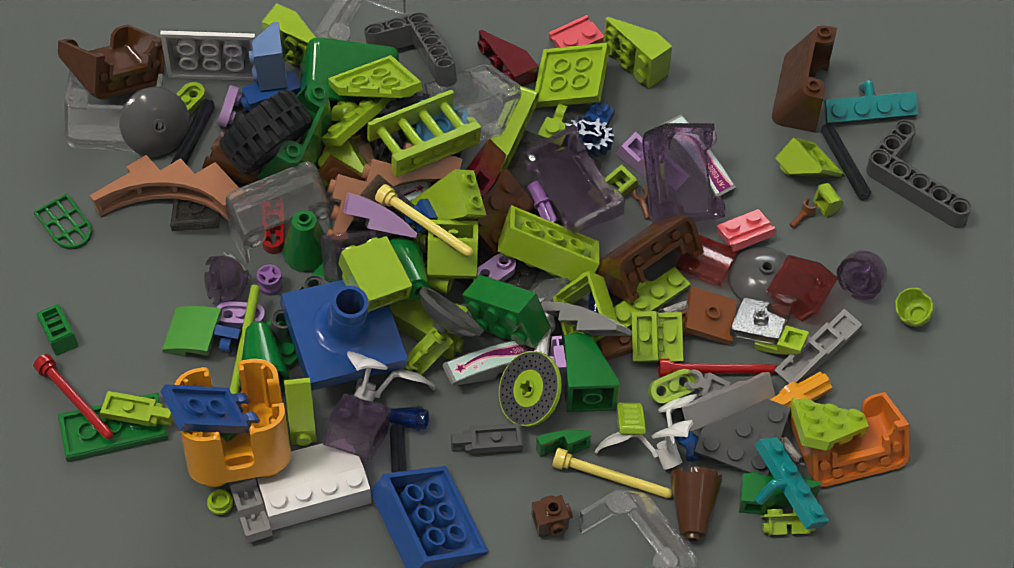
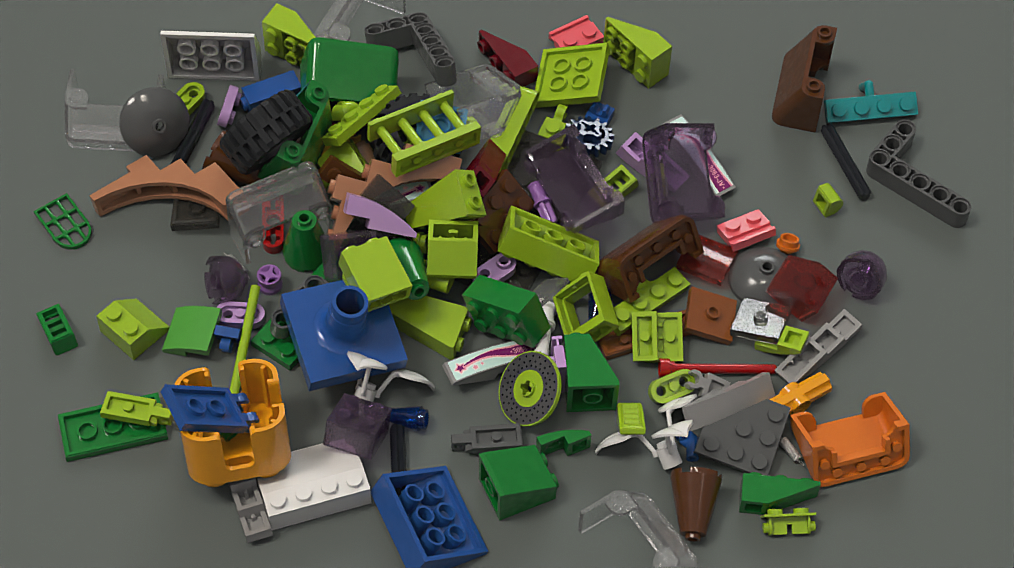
red piece [33,354,113,439] -> none
reddish brown windscreen [58,24,165,100] -> none
lime plate [207,489,233,515] -> none
green cone [239,321,290,389] -> none
medium blue slope [249,22,288,91] -> none
lime slope [284,378,317,446] -> none
lime plate [328,55,423,98] -> none
light yellow piece [375,184,473,257] -> none
blue tile [404,199,438,233] -> none
lime hinge [406,327,454,375] -> none
dark grey dish [419,287,484,337] -> none
reddish brown brick [531,495,573,537] -> none
light grey slope [542,301,632,336] -> none
light yellow piece [552,448,673,498] -> none
dark orange hand [632,187,650,219] -> none
white piece [657,301,687,313] -> none
teal plate [754,437,829,529] -> none
lime slope [775,137,844,177] -> none
lime plate [789,398,869,451] -> none
dark orange hand [790,198,817,228] -> none
lime hair [895,288,934,327] -> none
none -> lime slope [96,298,169,360]
none -> green slope [479,445,559,521]
none -> orange plate [776,233,800,254]

